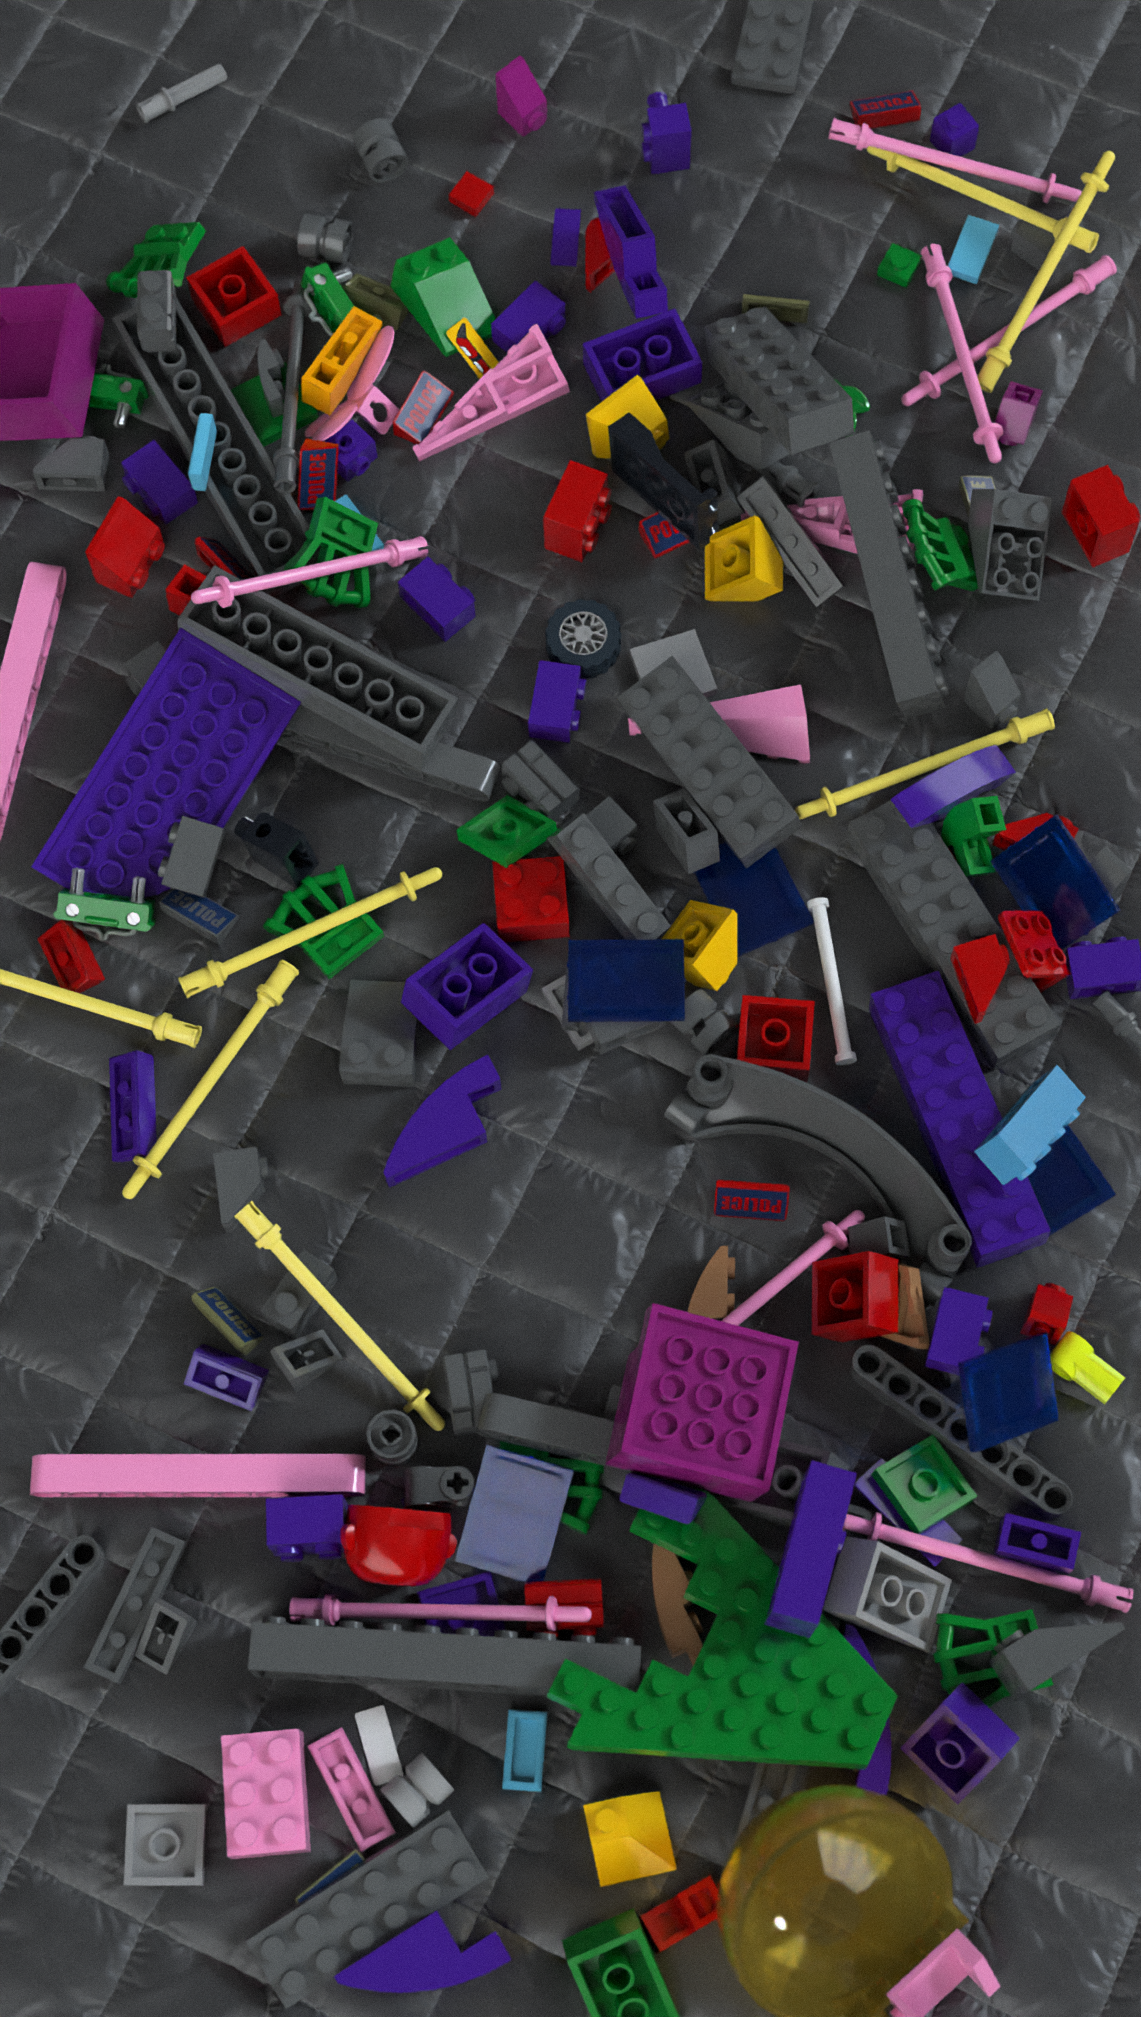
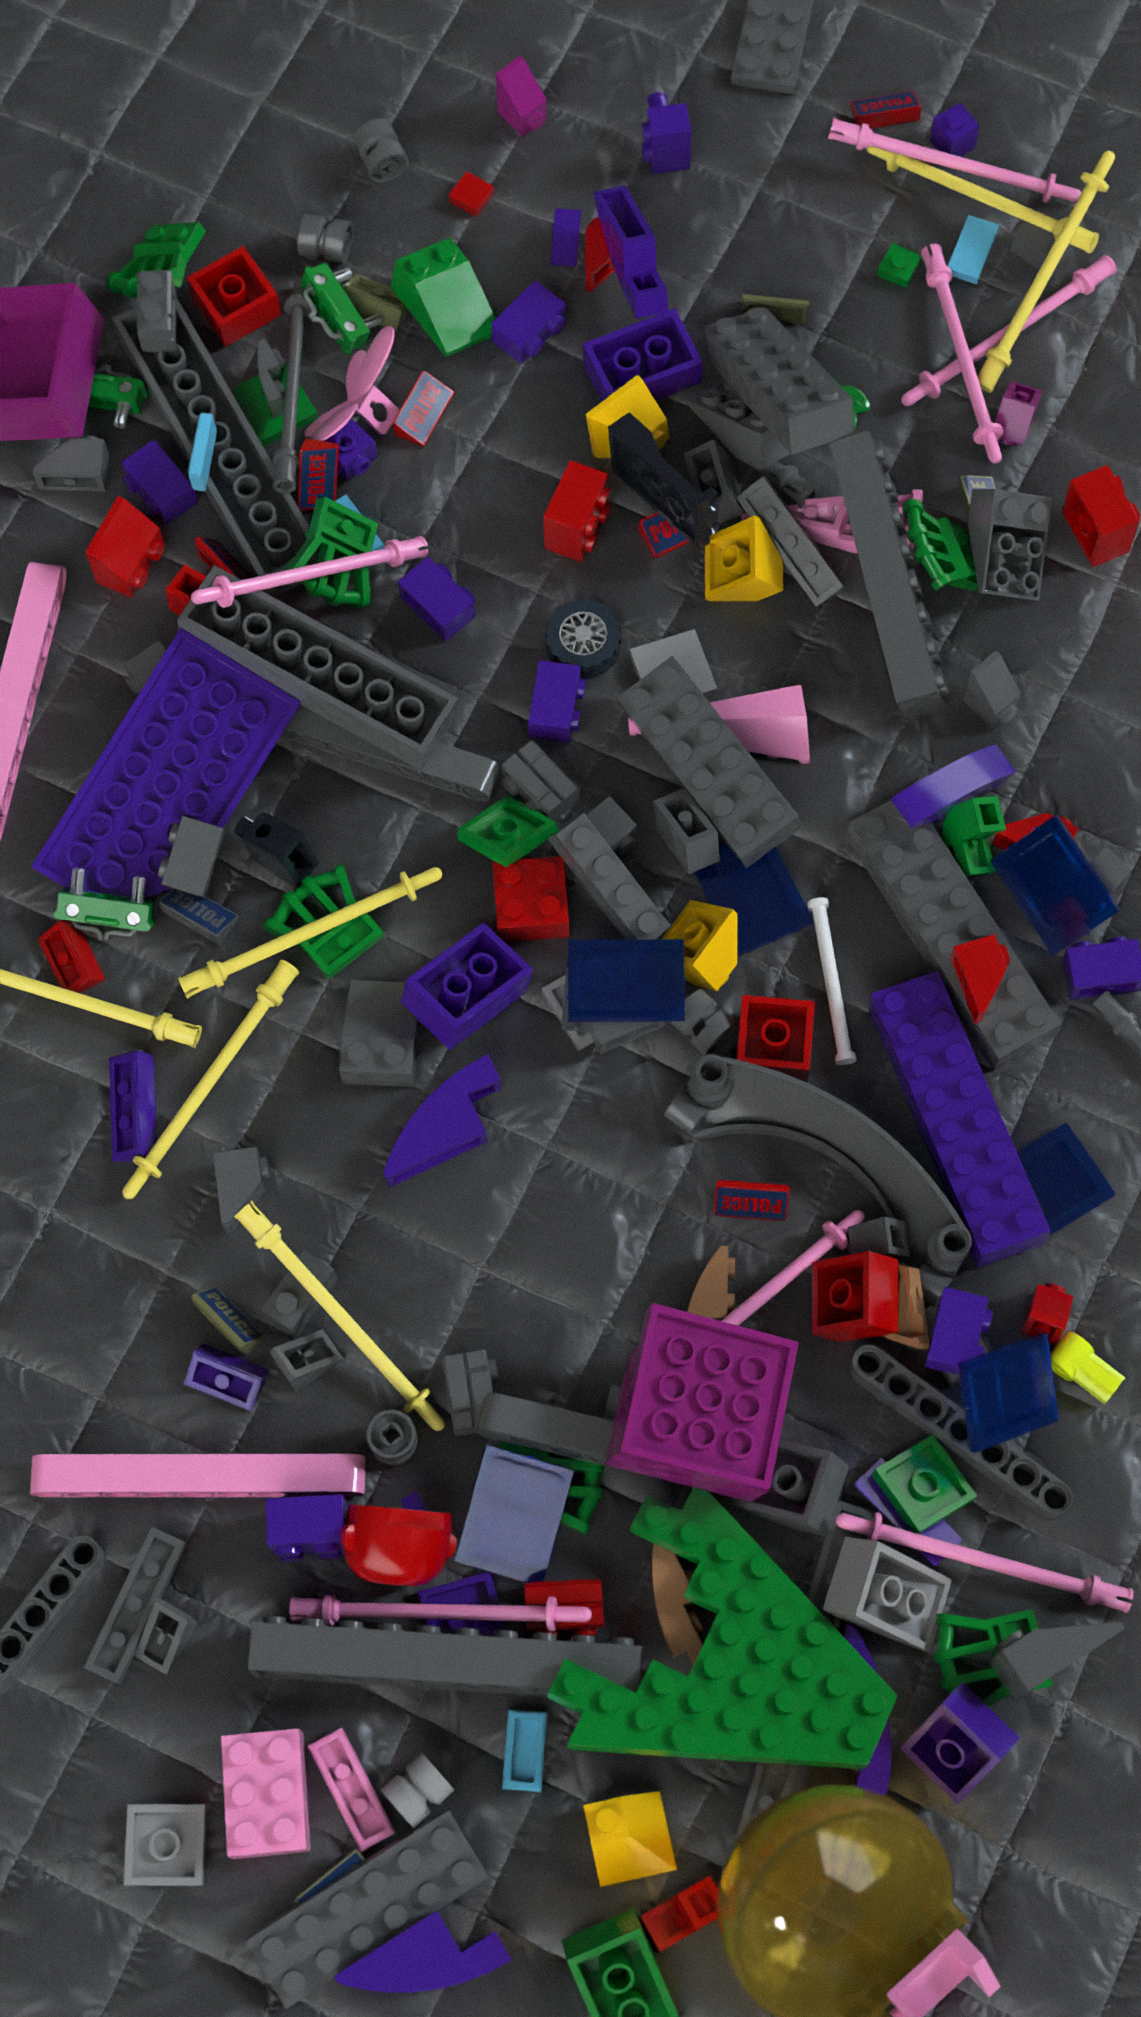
light grey axle [136,64,227,123] -> none
light orange slope [301,306,383,416] -> none
white sticker [355,1705,403,1786] -> none
dark grey piece [403,1466,477,1511] -> none
bright pink wedge [413,324,570,461] -> none
sticker [446,318,499,379] -> none
dark purple slope [620,1472,707,1524] -> none
dark purple brick [764,1460,857,1638] -> none
light yellow bar [794,708,1055,819] -> none
dark azure brick [974,1065,1086,1185] -> none
dark purple brick [993,1513,1081,1576] -> none
red bracket [998,911,1071,993] -> none

